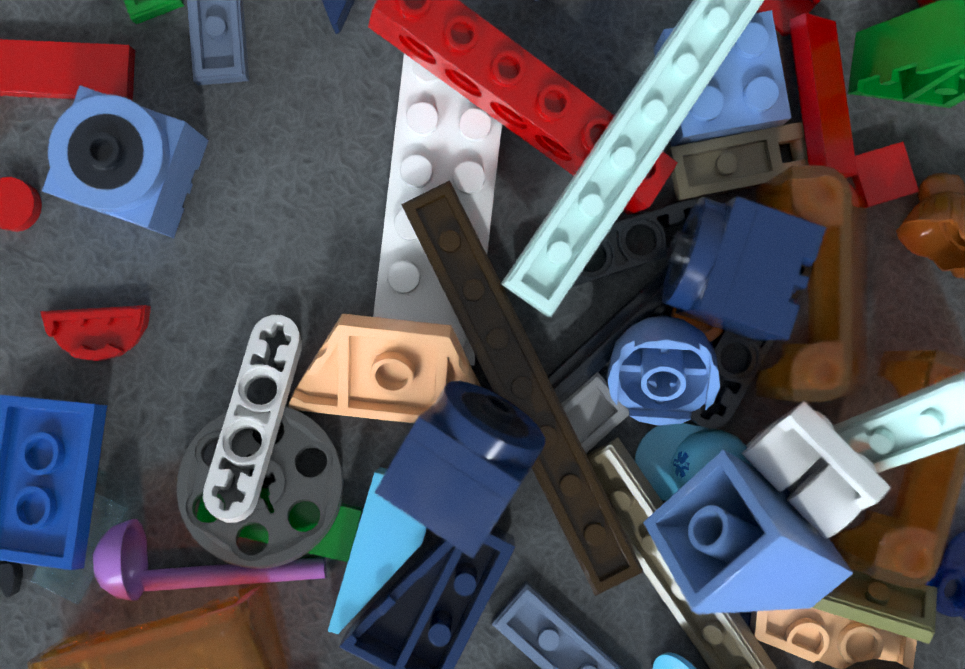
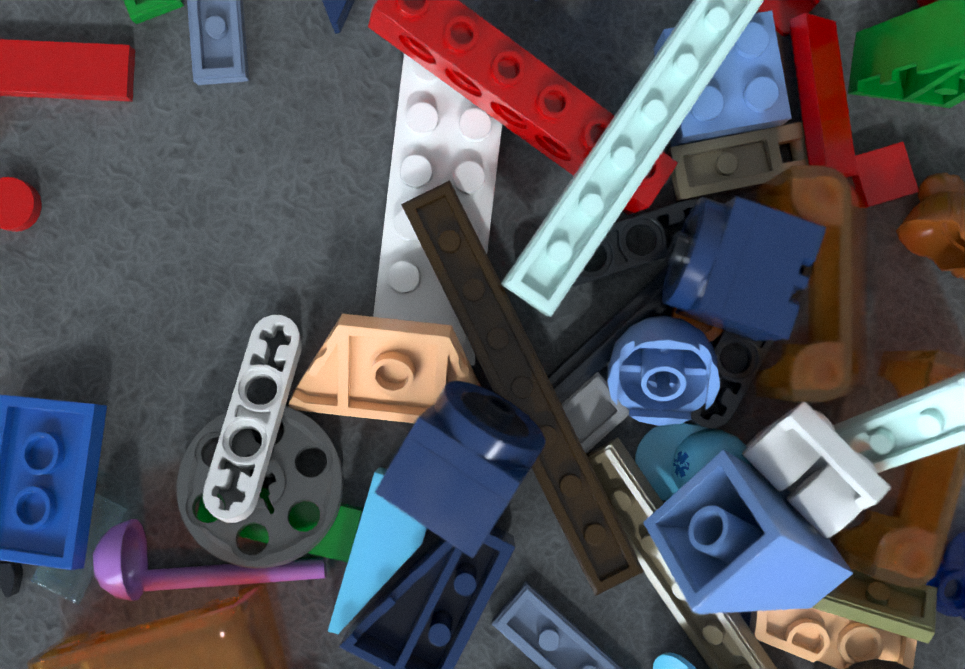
red tile [40,305,151,361] -> none
medium blue piece [42,85,208,238] -> none

